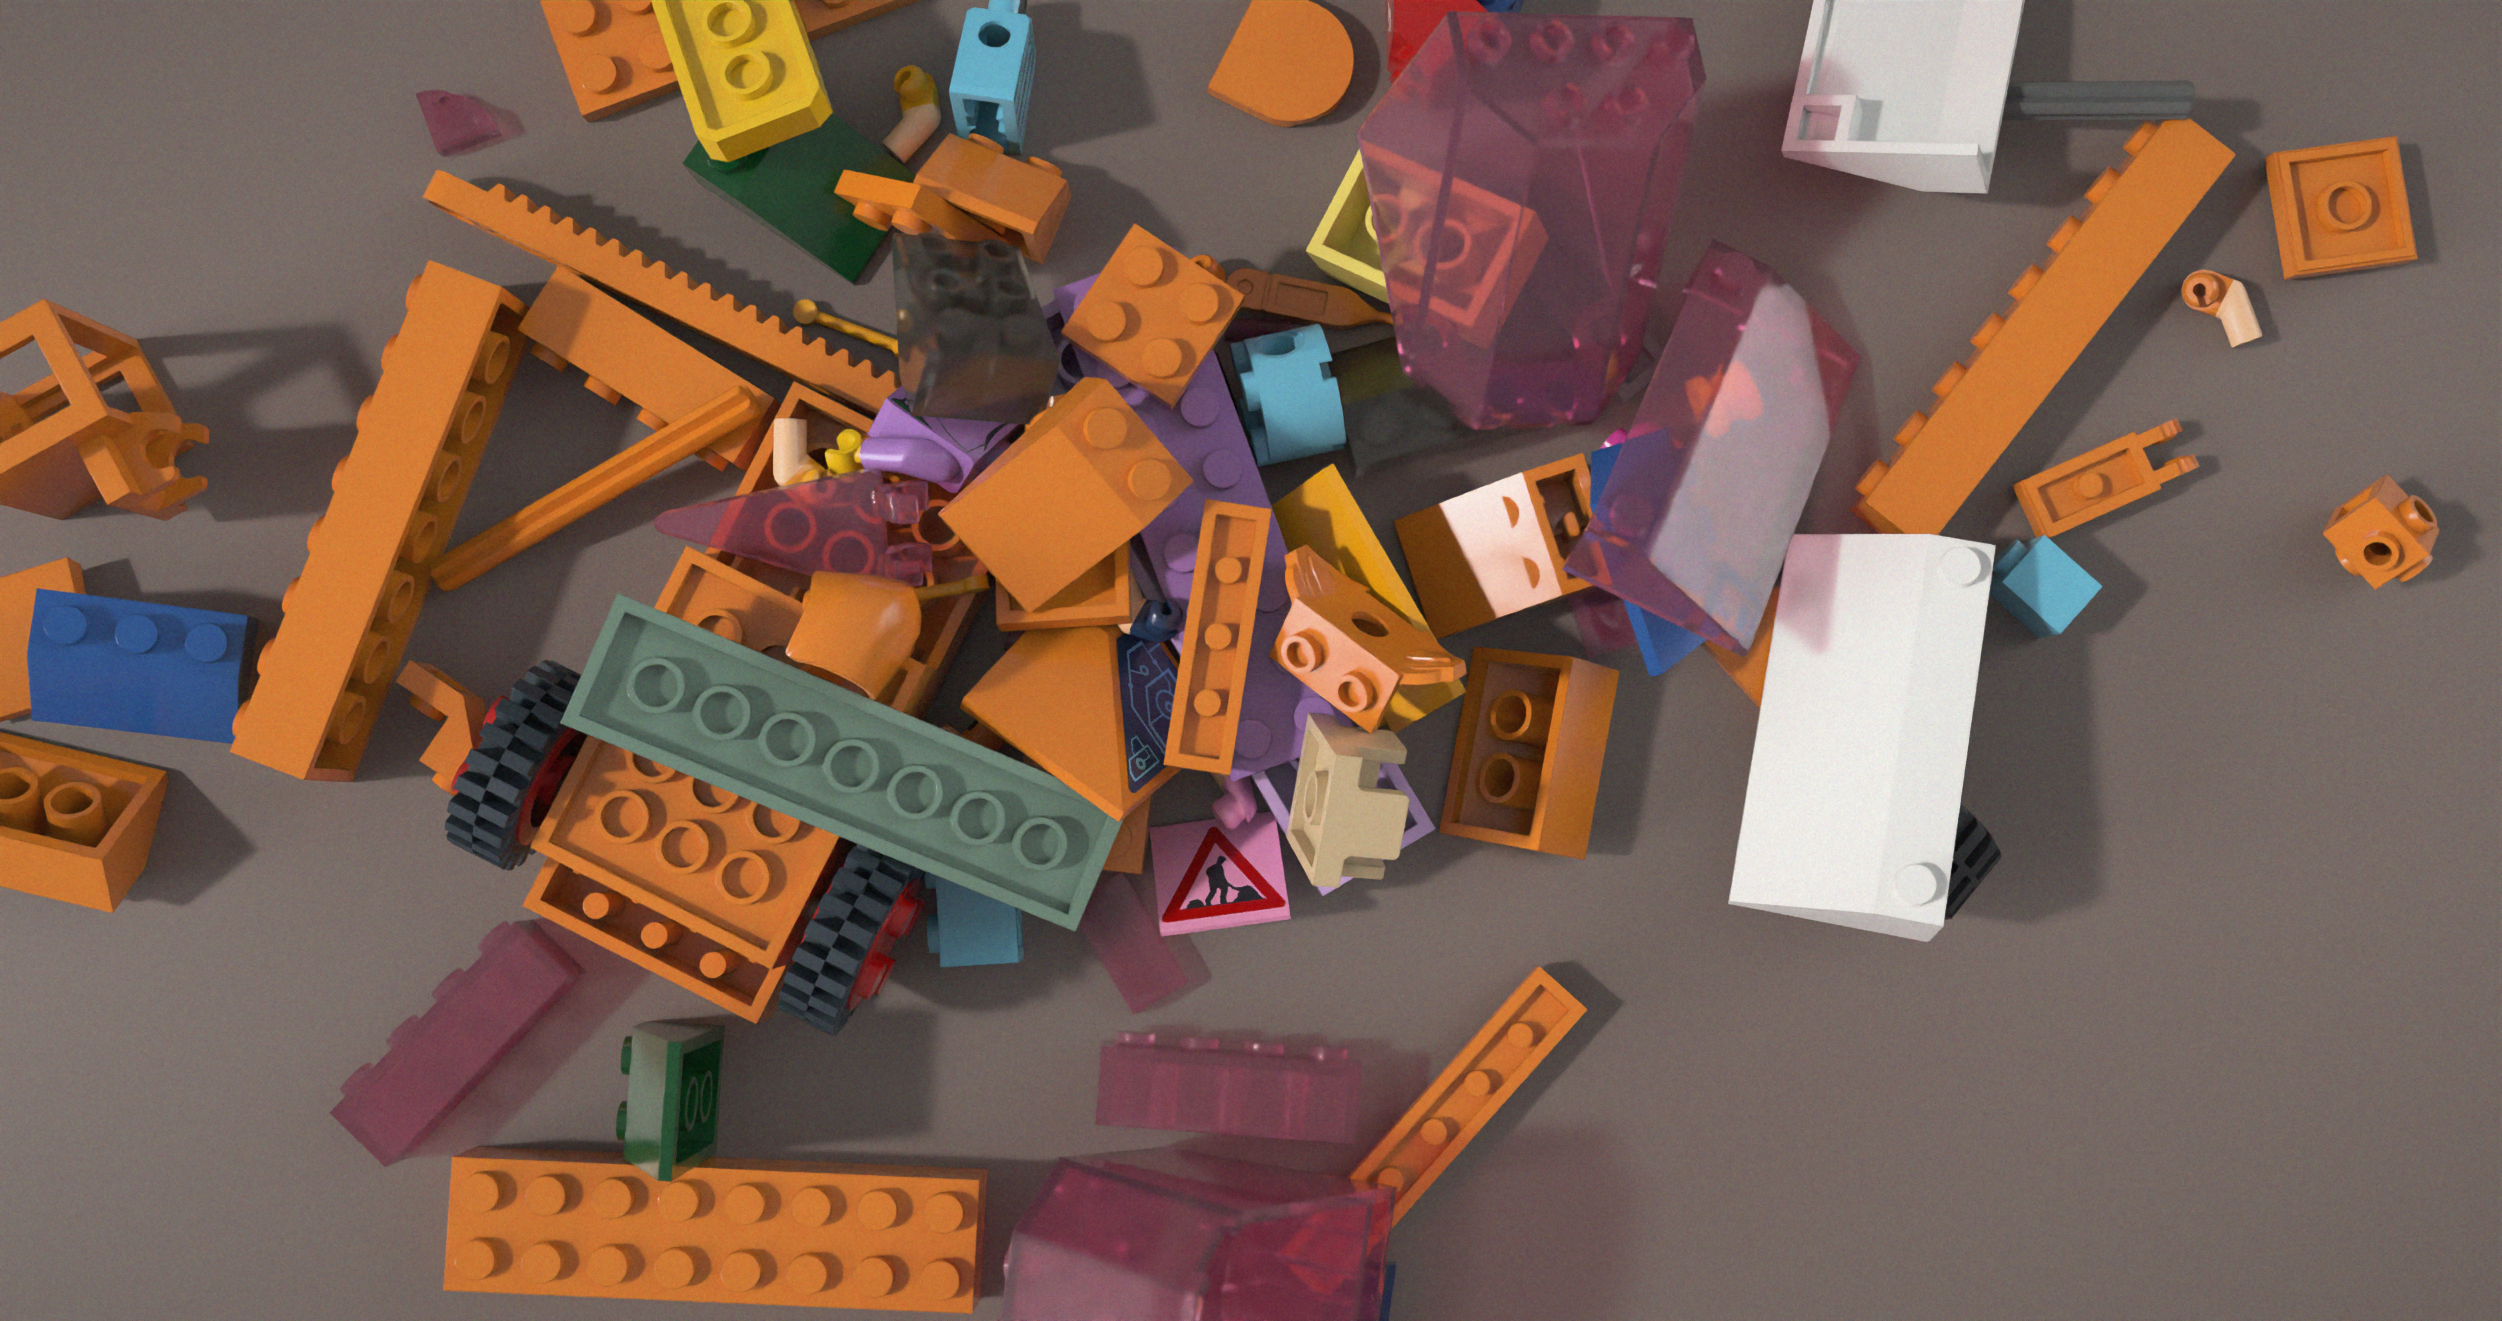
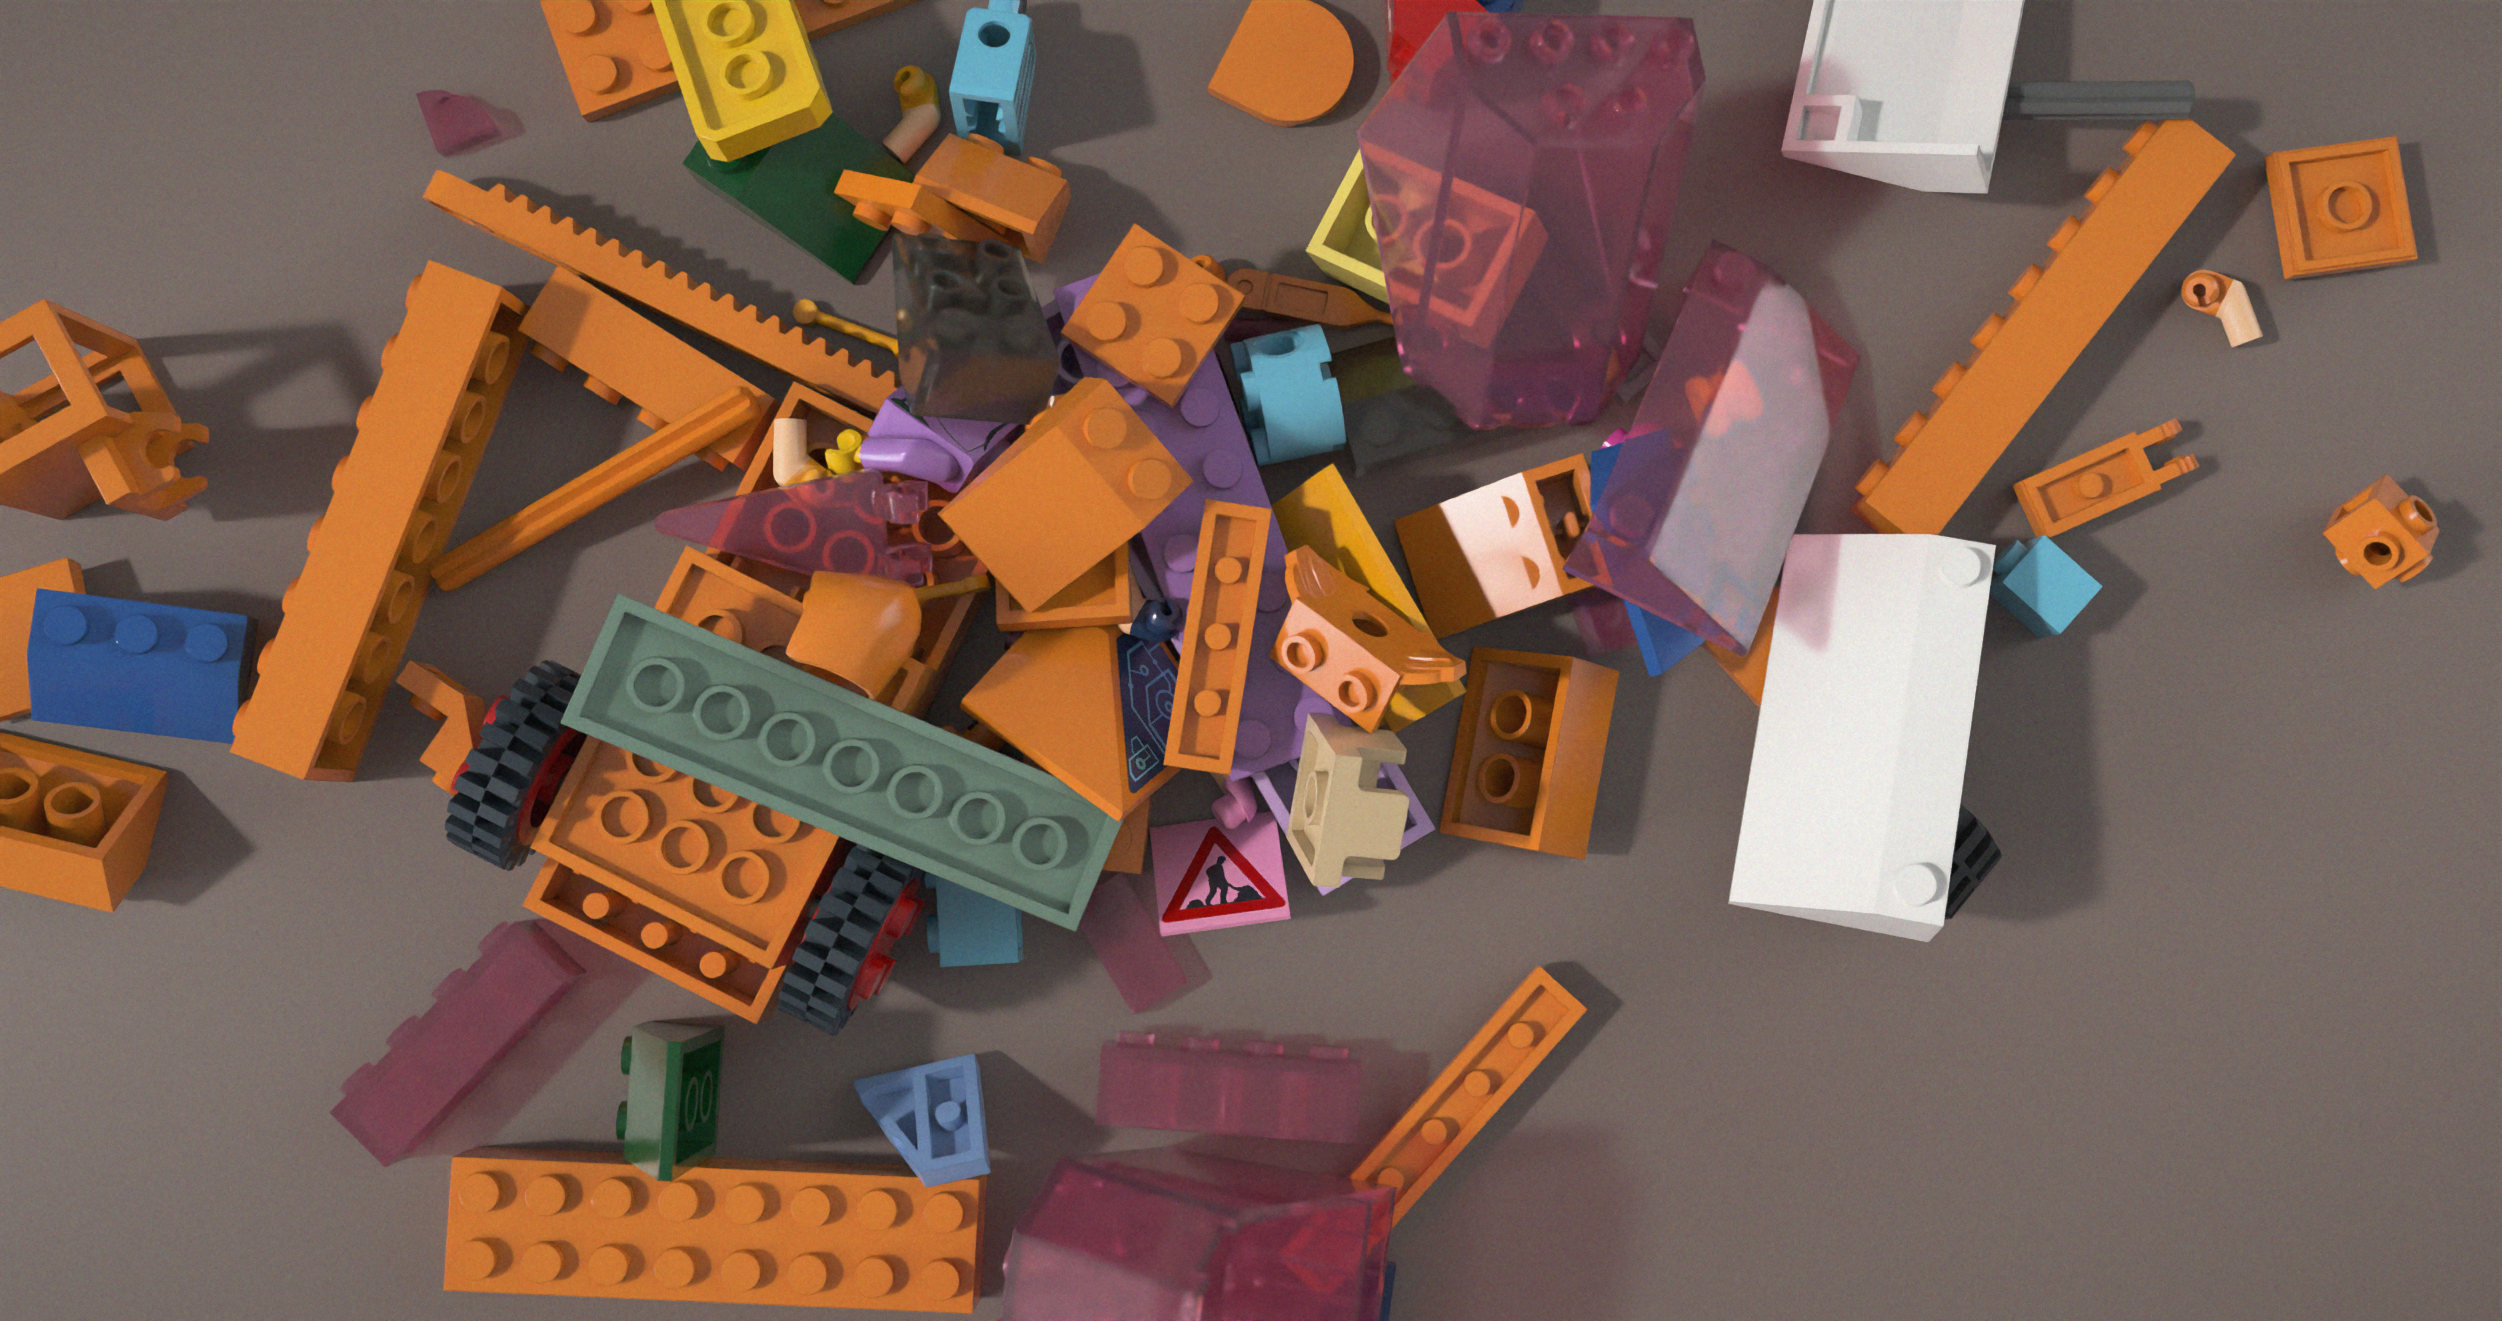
none -> medium blue wing [854,1053,991,1188]

